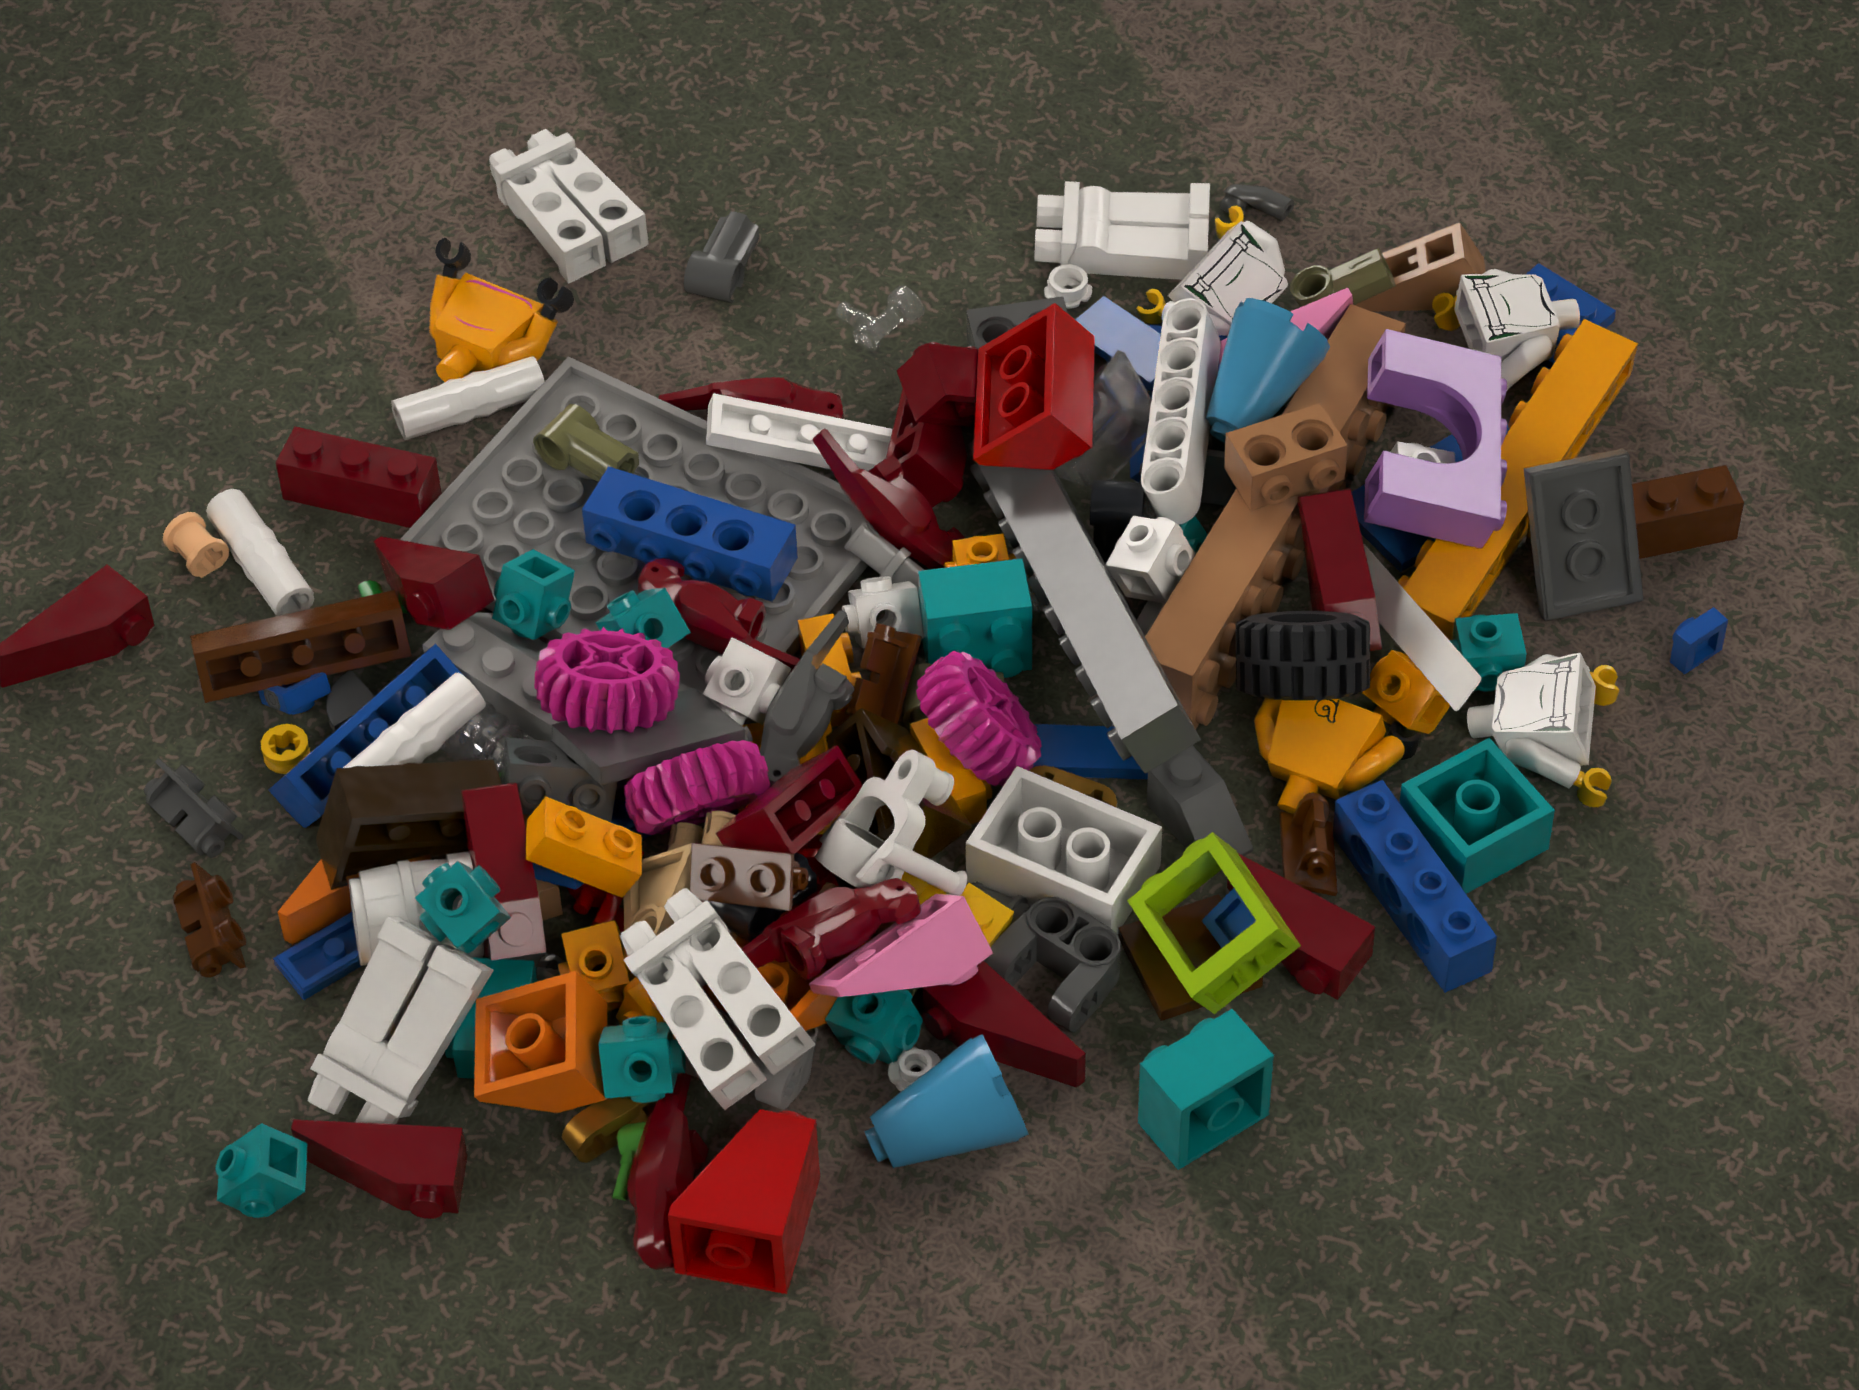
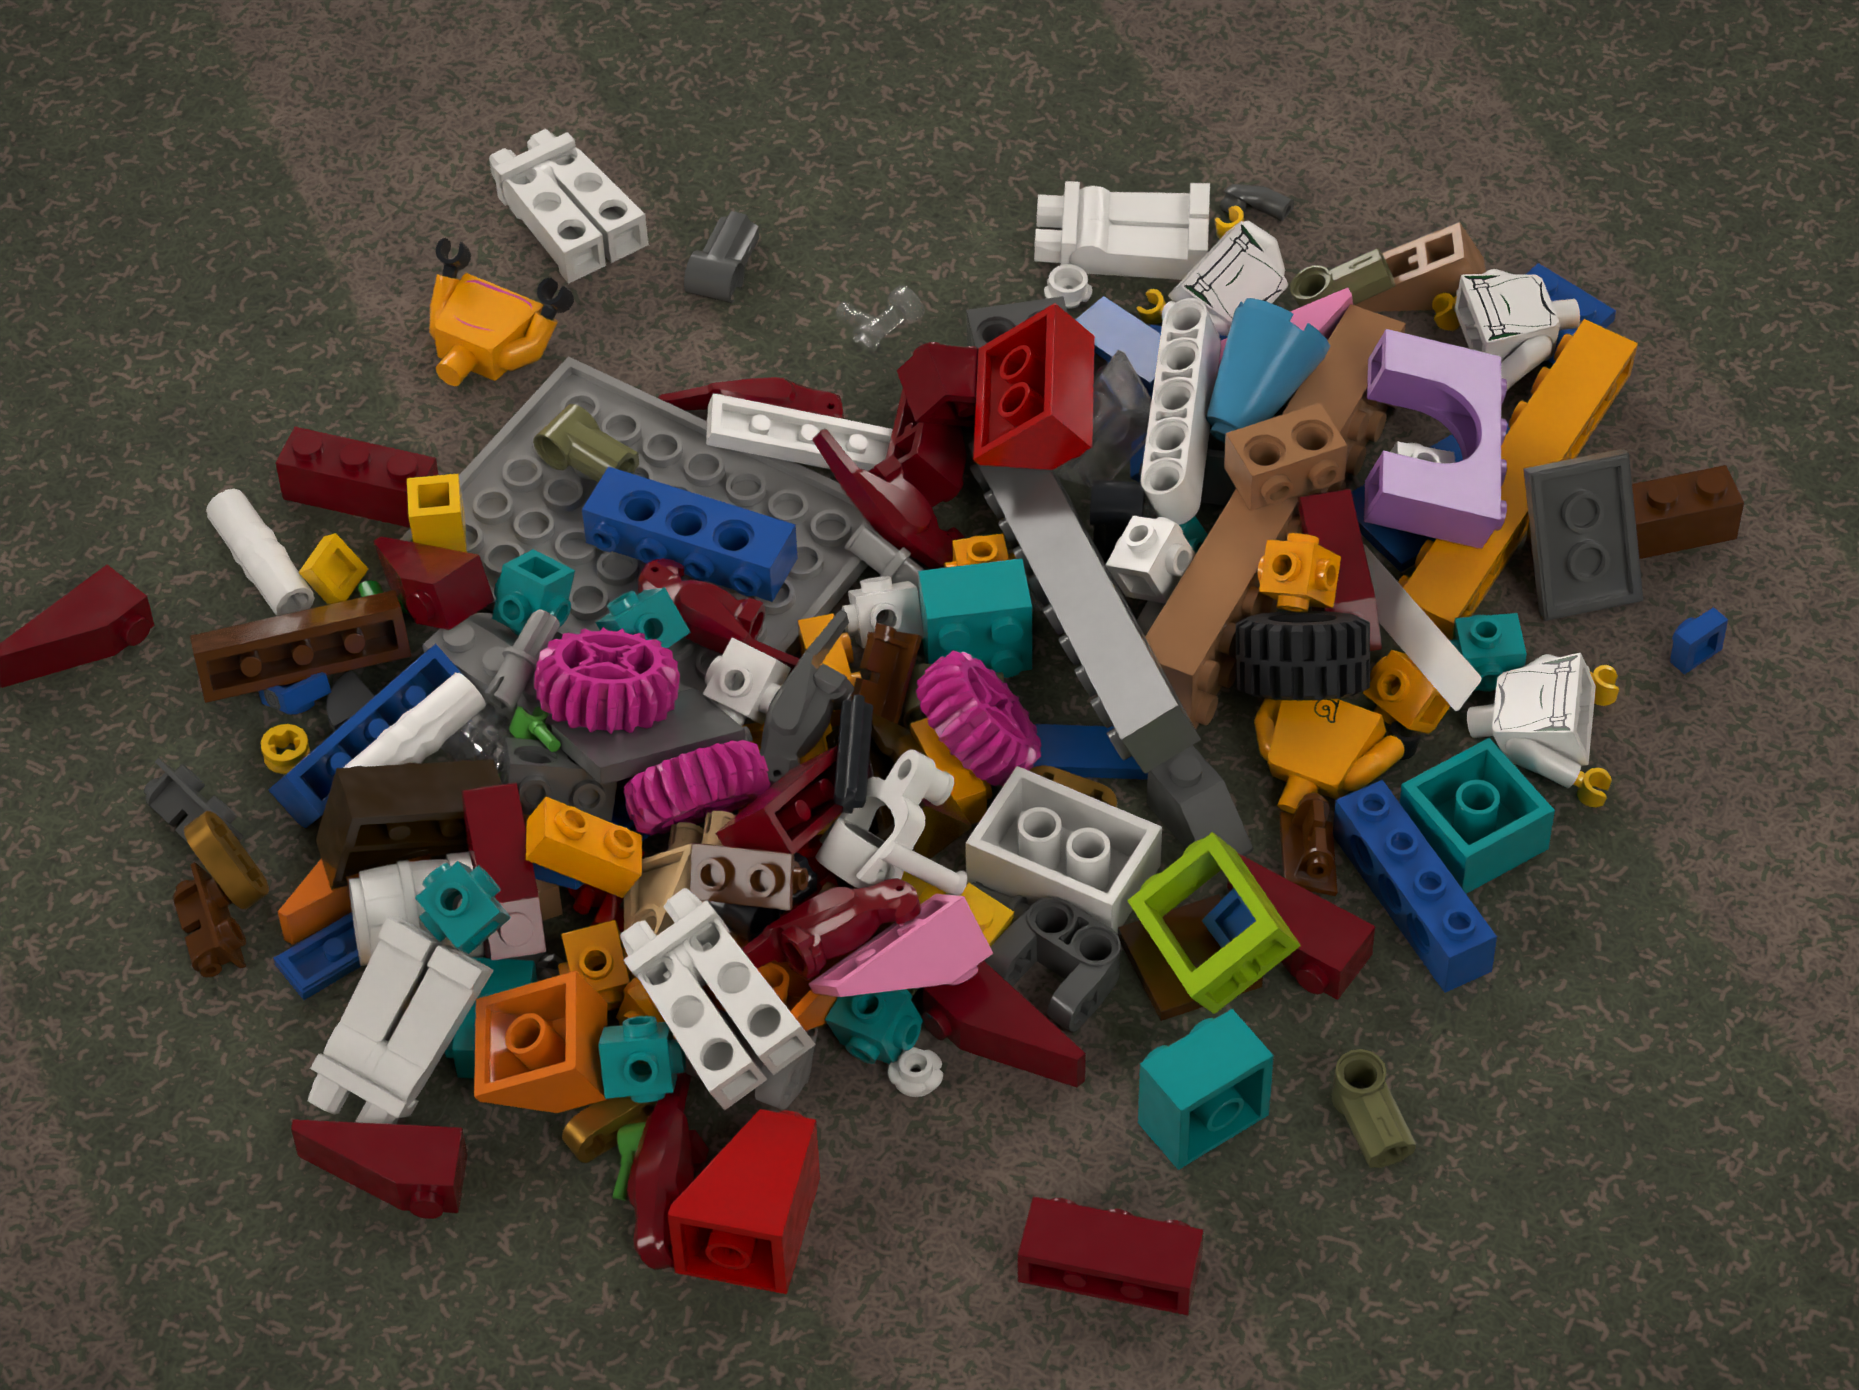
light nougat bush [163,512,229,578] -> none
teal brick [216,1123,308,1218] -> none
white axle [391,356,545,440] -> none
dark azure cone [864,1034,1029,1168] -> none
none -> pearl gold beam [184,811,269,910]
none -> yellow plate [298,533,369,604]
none -> yellow brick [407,474,467,552]
none -> light grey axle [483,609,560,712]
none -> bright green hand [509,706,561,752]
none -> black axle [833,695,873,814]
none -> dark red brick [1018,1196,1204,1316]
none -> light orange brick [1257,533,1341,613]
none -> olive piece [1331,1049,1416,1168]

